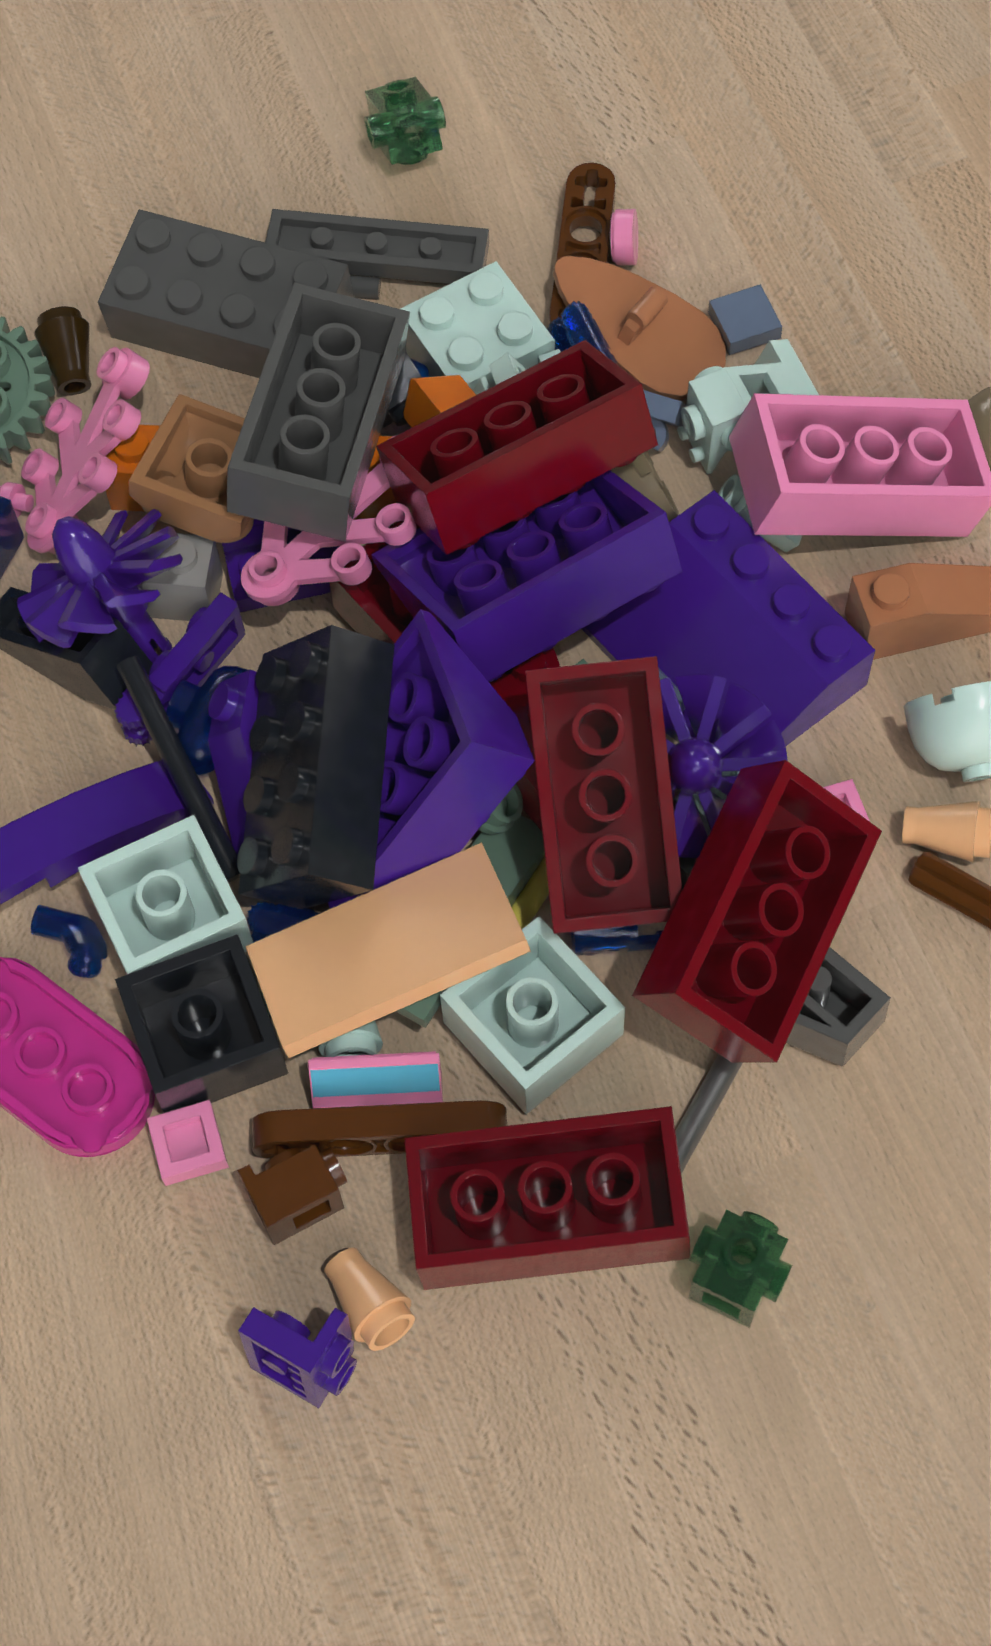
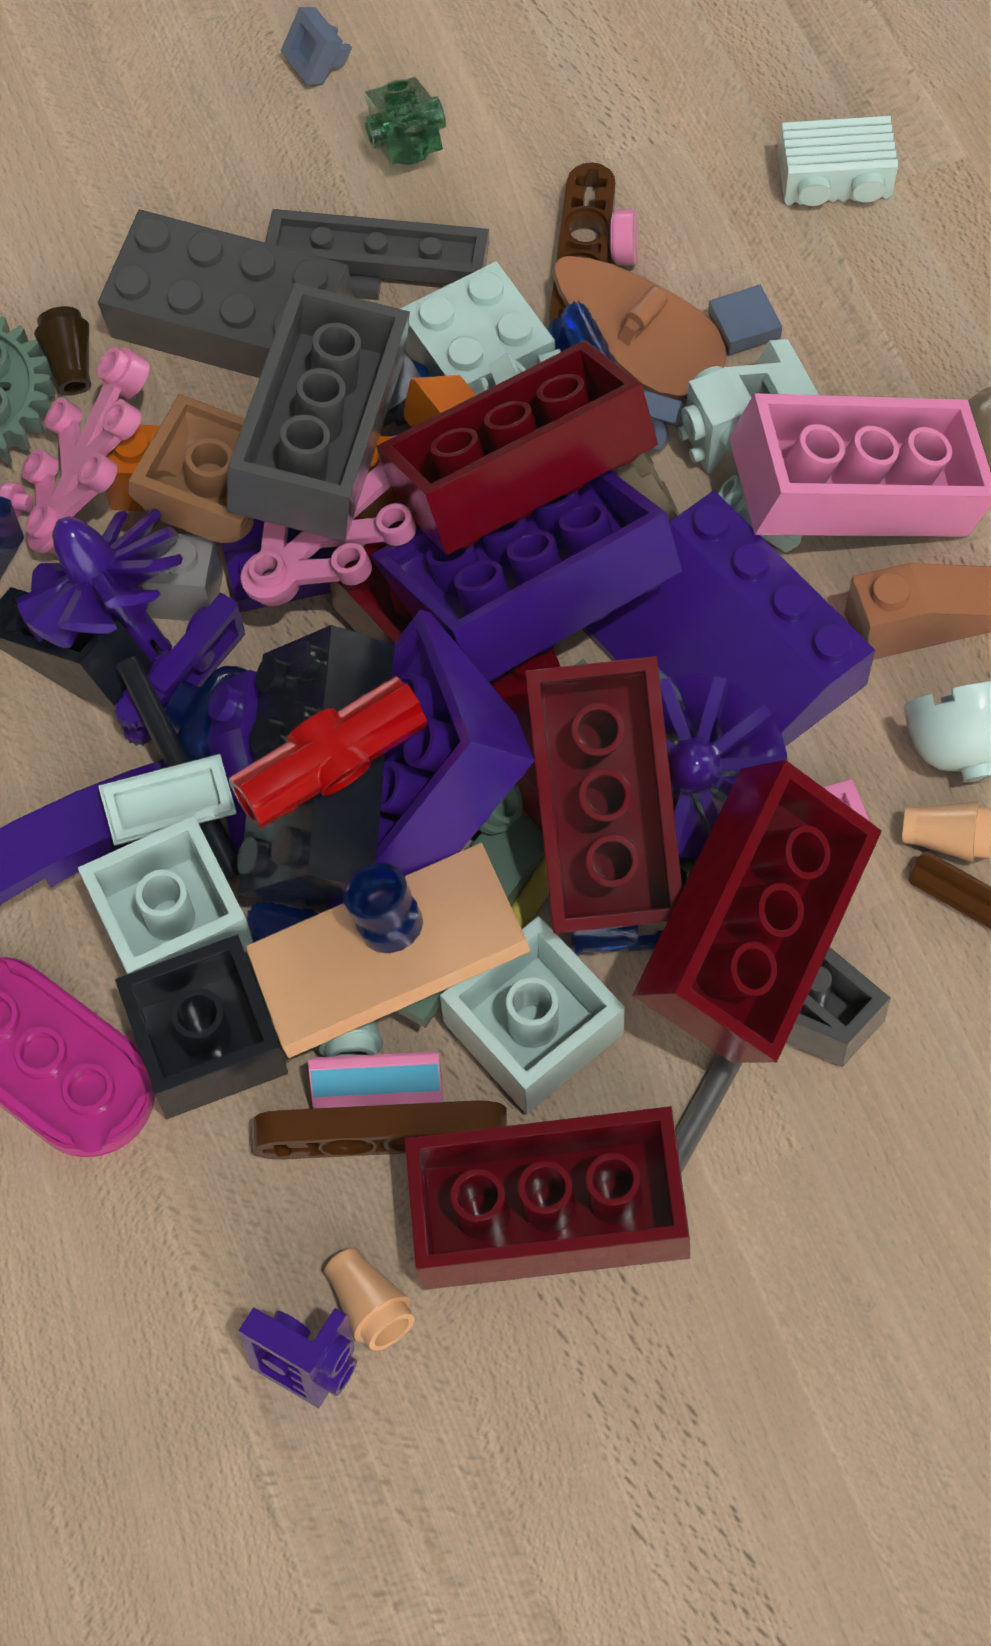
clear blue arm [31,905,108,978] -> none
bright pink plate [147,1100,229,1186] -> none
reddish brown brick [237,1145,348,1245] -> none
clear green brick [689,1210,793,1328] -> none
none -> light aqua tile [98,754,237,846]
none -> red piece [229,676,428,830]
none -> sand blue tile [281,7,352,85]
none -> clear blue wheel [343,863,423,954]
none -> light aqua brick [777,115,898,206]

